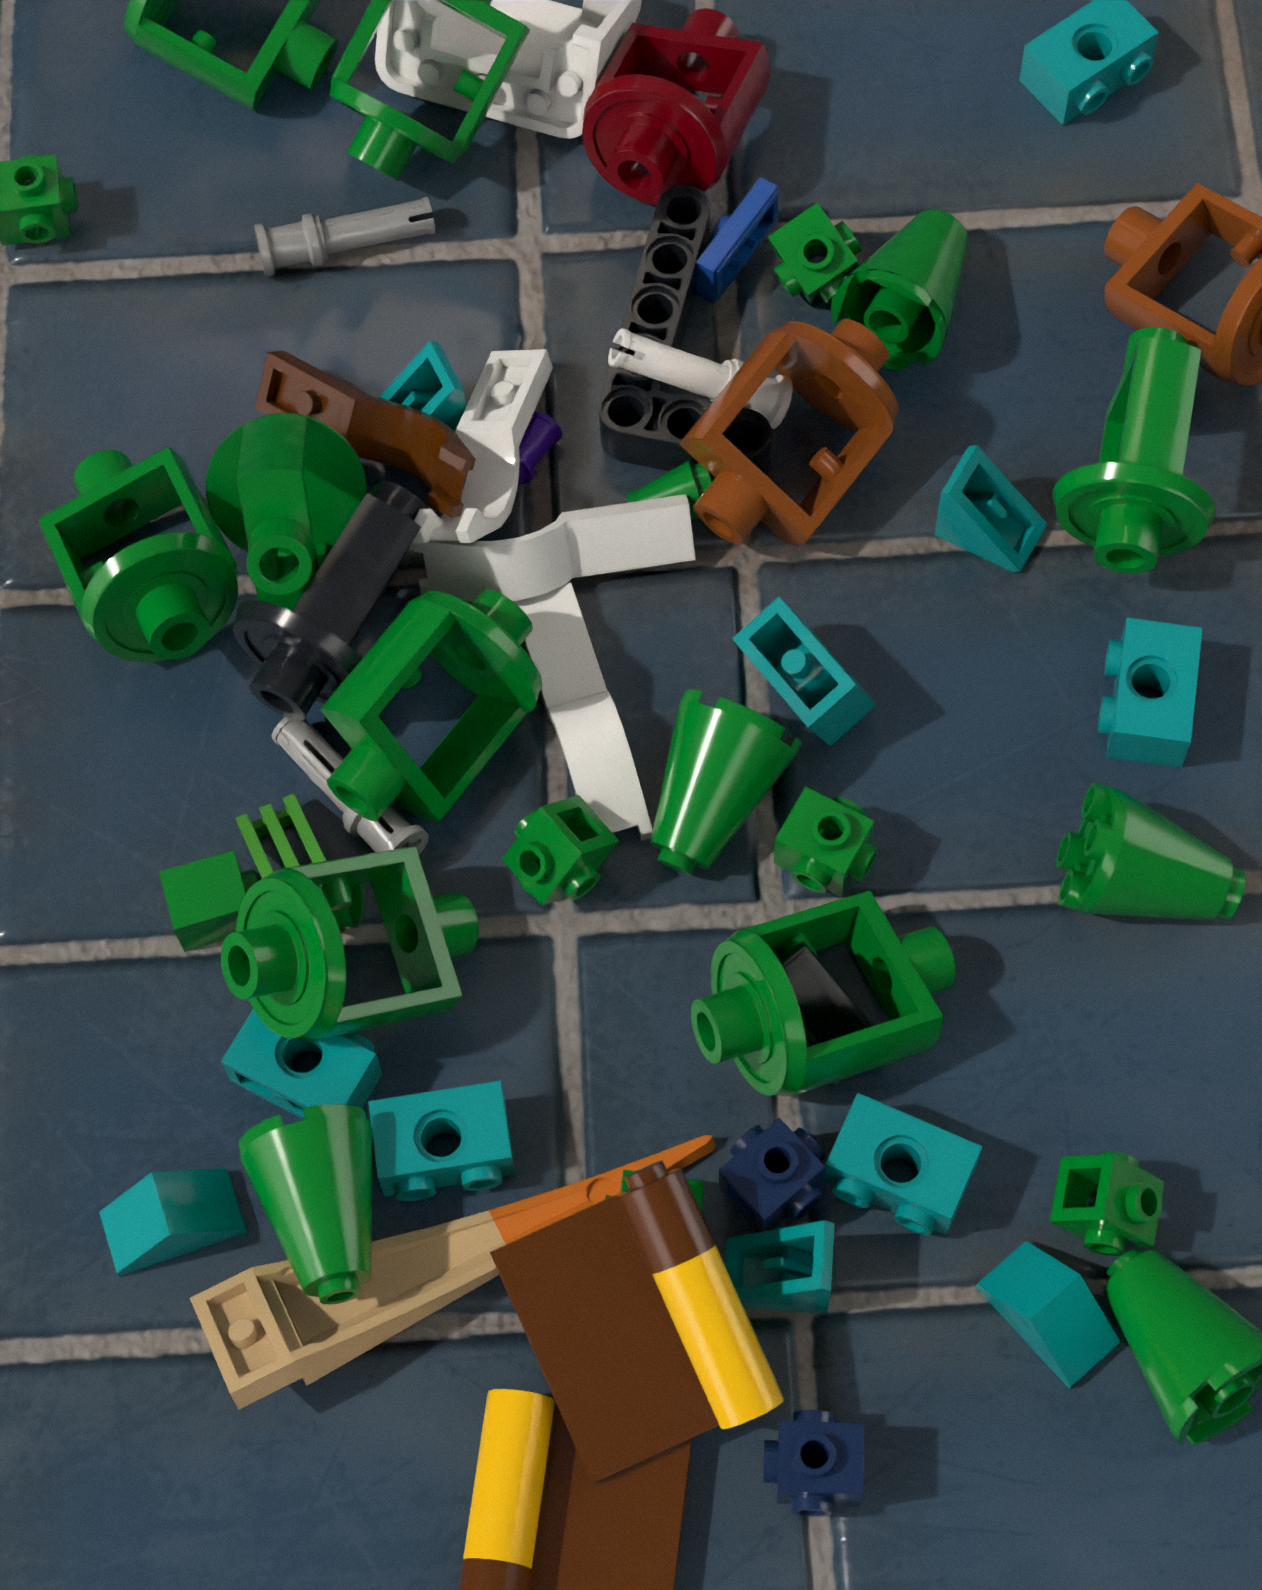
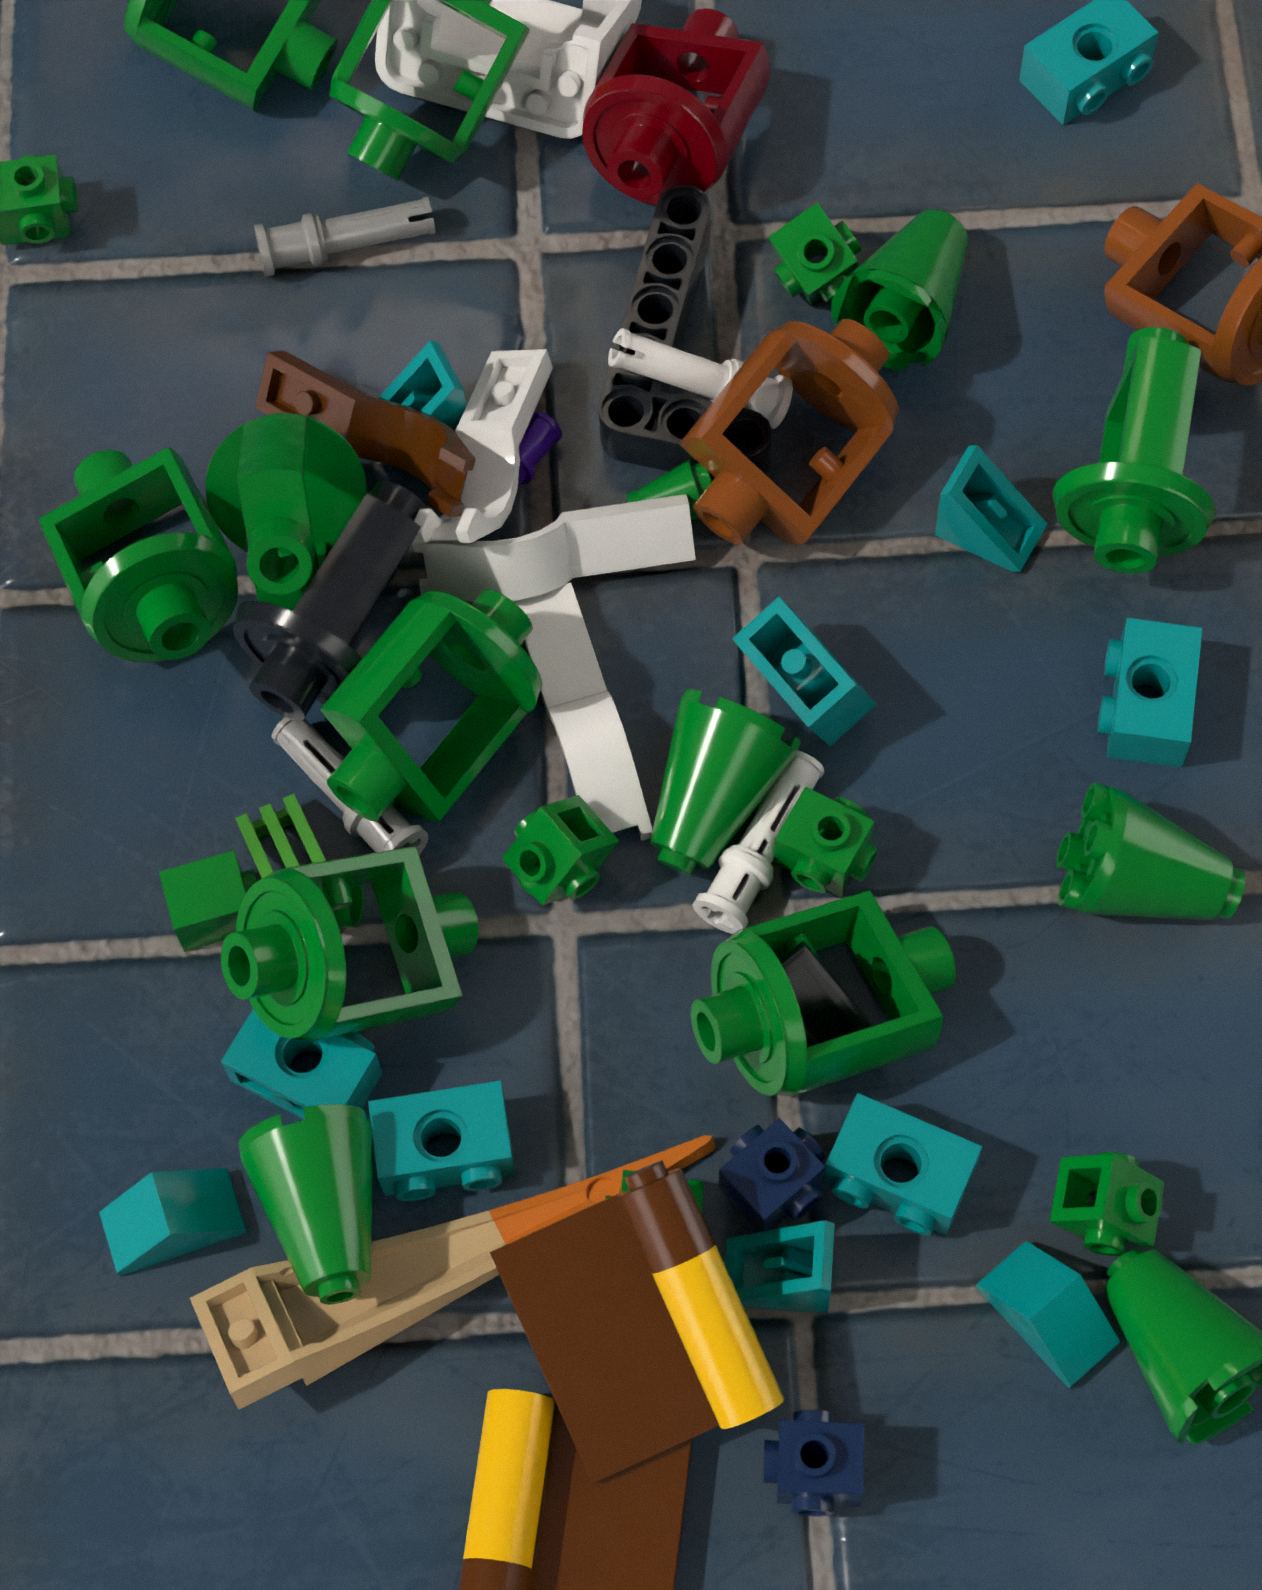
blue plate [696,177,779,304] -> none
none -> white pin [692,751,825,934]

